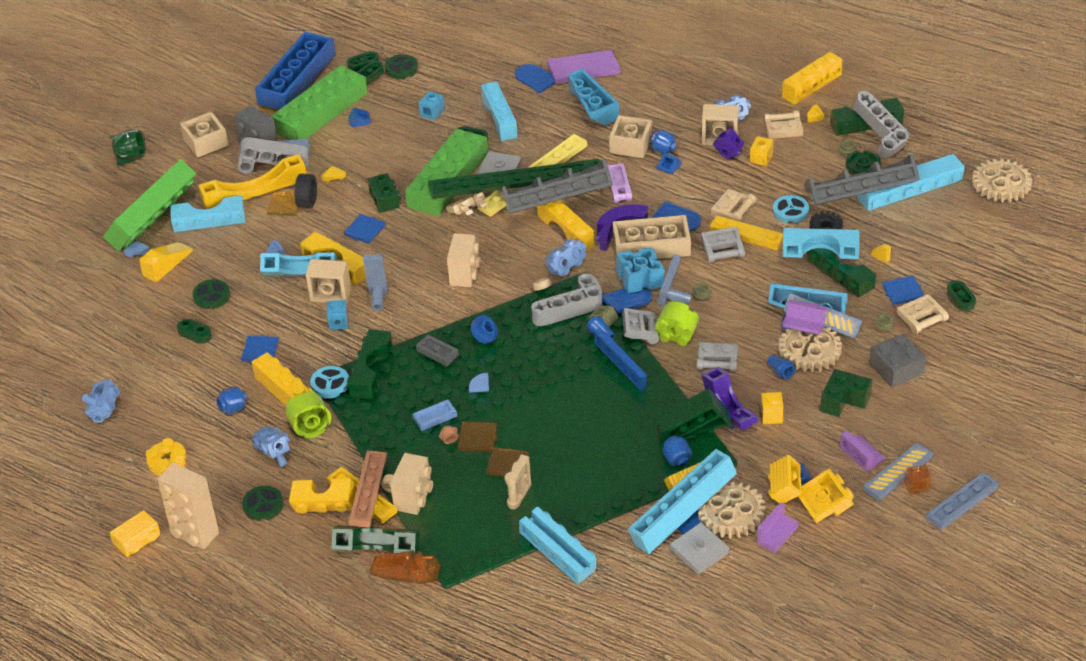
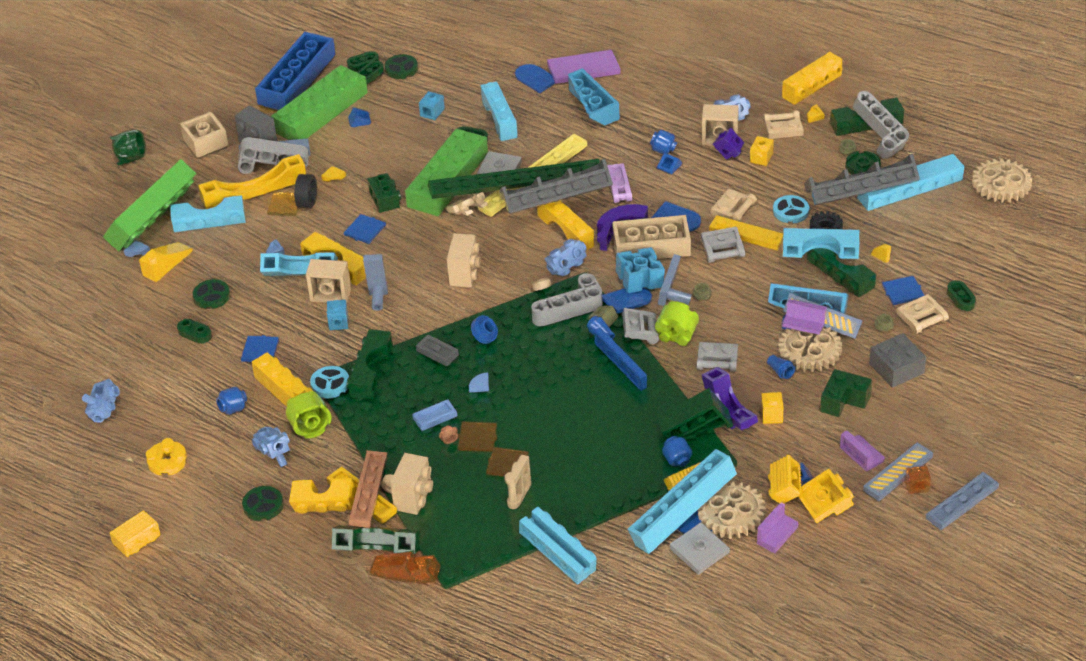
tan brick [157,462,219,550] -> none
tan brick [609,115,653,158] -> none

